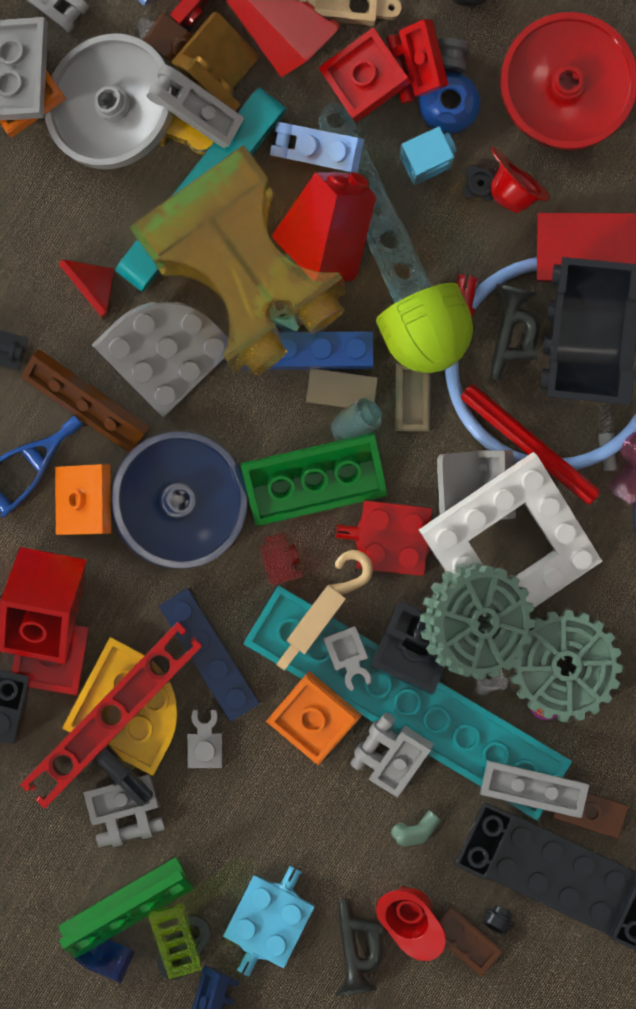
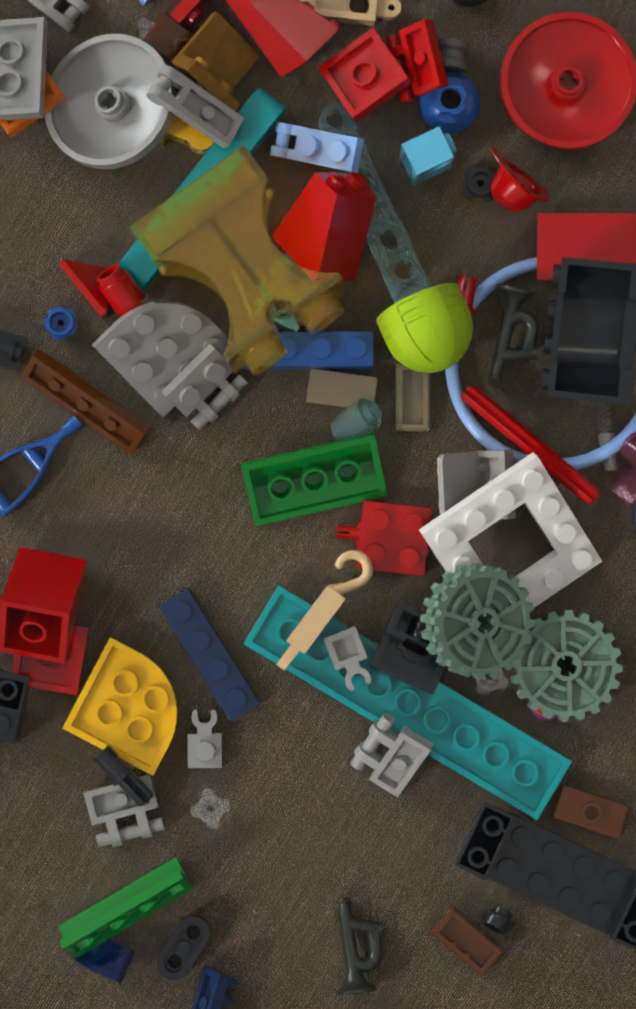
red piece [20,621,204,809] -> none
orange plate [55,464,111,535] -> none
dark blue dish [111,431,247,569] -> none
clear neon green slope [148,903,202,979] -> none
medium azure plate [223,865,316,977] -> none
clear red brick [260,532,304,586] -> none
orange plate [266,671,362,765] -> none
red piece [376,885,446,961] -> none
sand green arm [391,810,442,847] -> none
light grey plate [480,760,589,818] -> none
none -> blue plate [44,306,77,340]
none -> red brick [97,264,145,315]
none -> light grey plate [161,344,248,431]
none -> clear plate [190,788,231,829]

